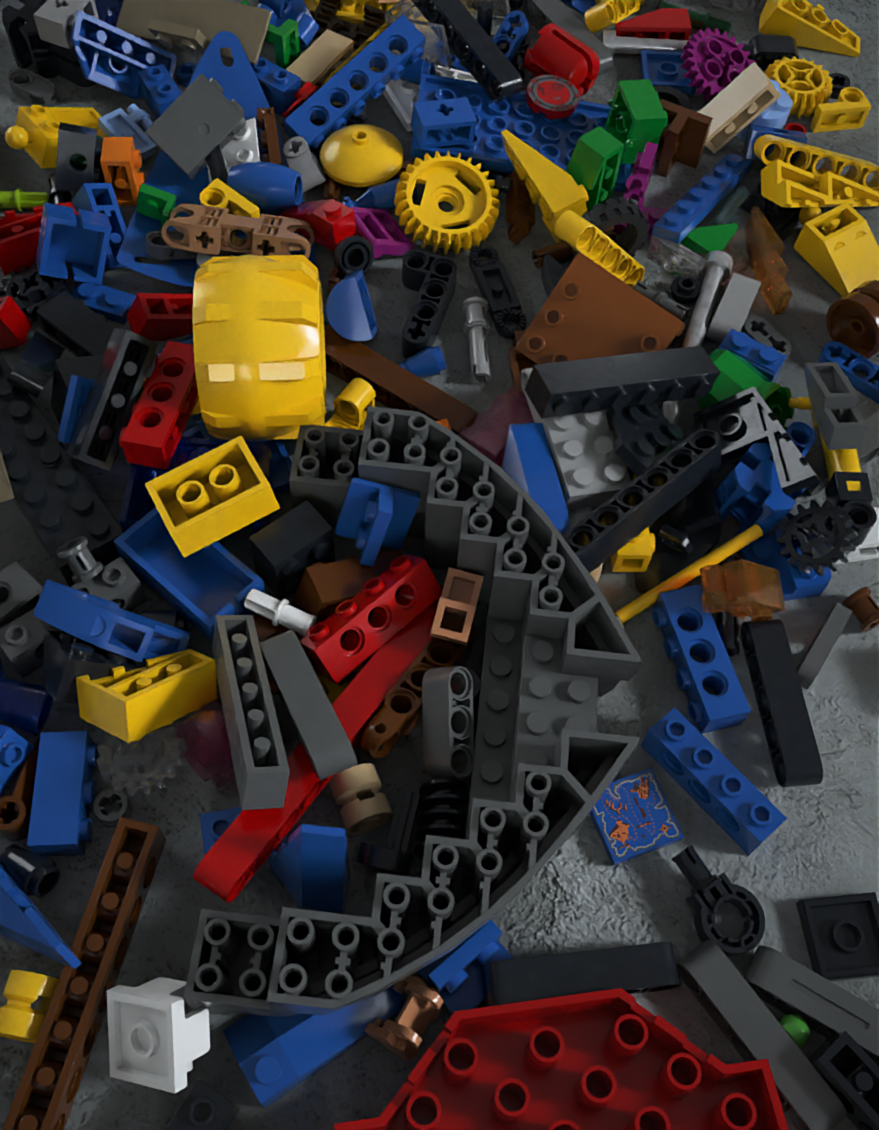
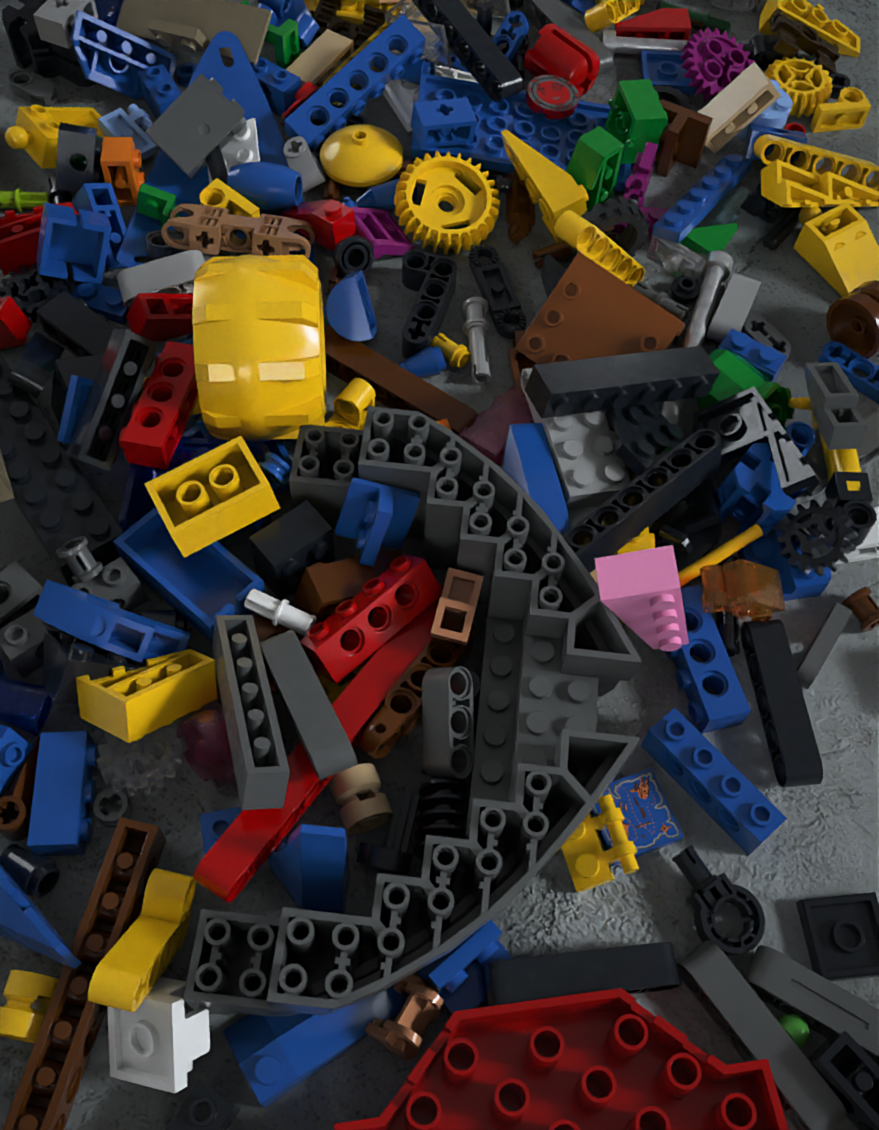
reddish brown hinge [256,107,282,165] -> none
clear orange slope [745,206,793,316] -> none
none -> yellow beam [88,868,196,1013]
none -> light grey beam [116,250,205,308]
none -> blue bush [258,452,291,485]
none -> yellow pin [430,333,470,368]
none -> yellow plate [561,794,639,893]
none -> bright pink wedge [594,545,689,651]
none -> dark brown piece [769,9,840,76]

